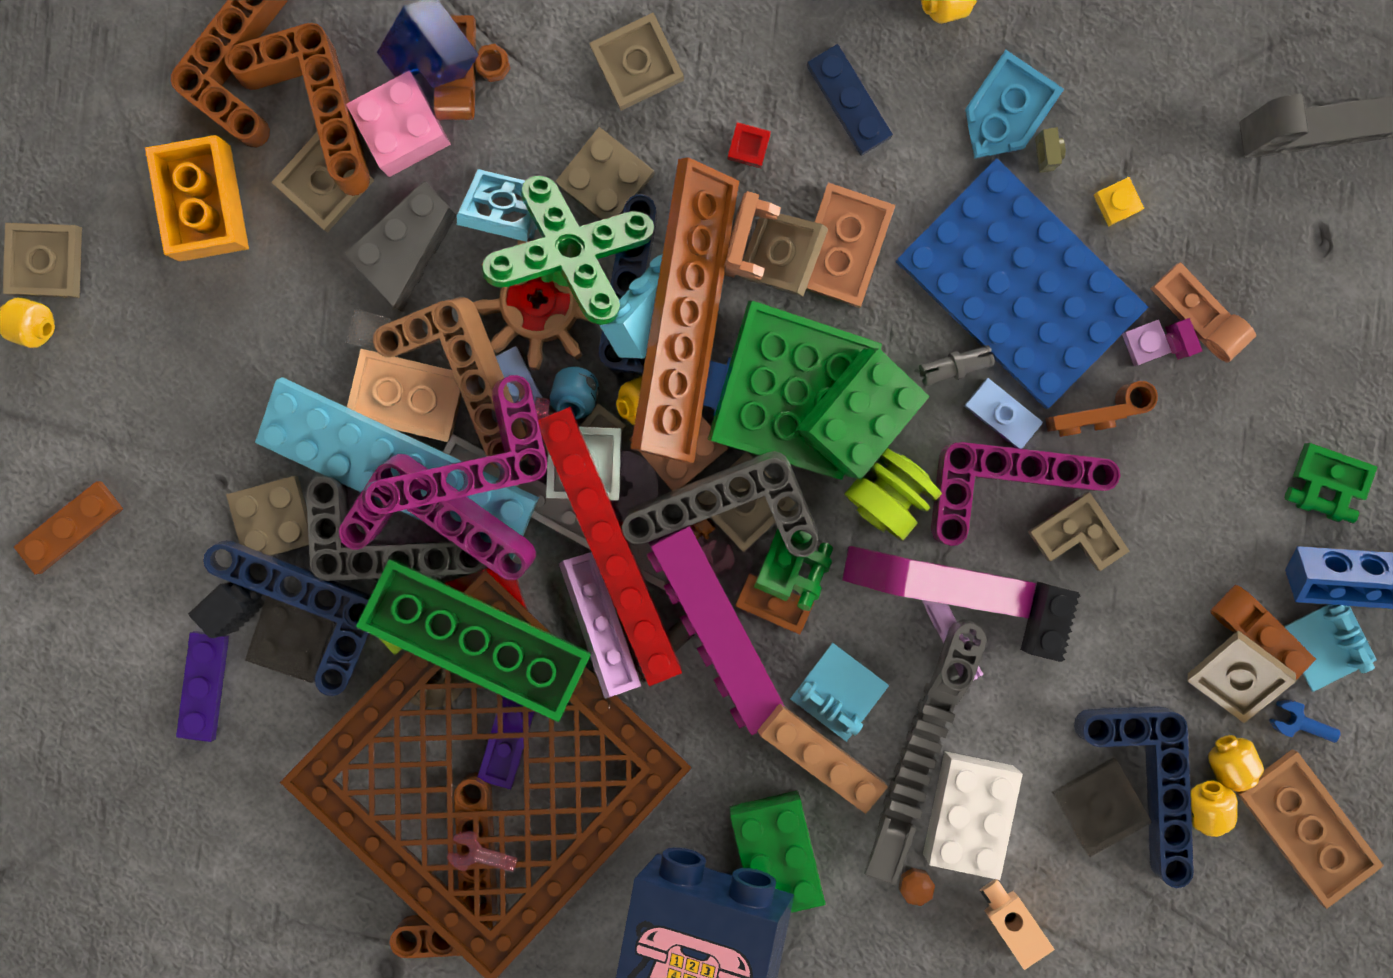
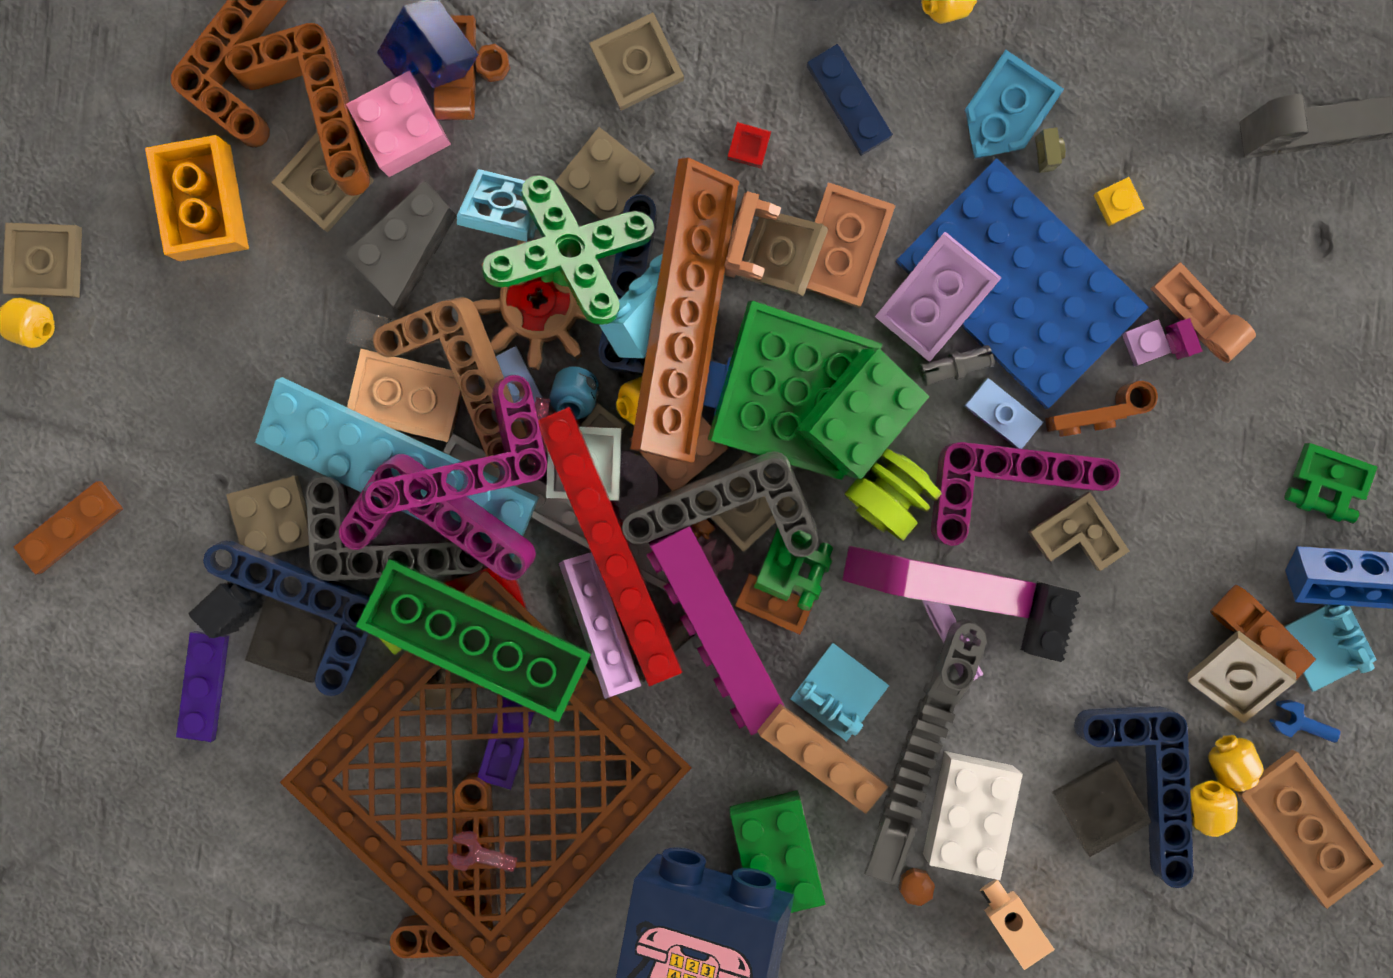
none -> lavender plate [875,232,1001,362]

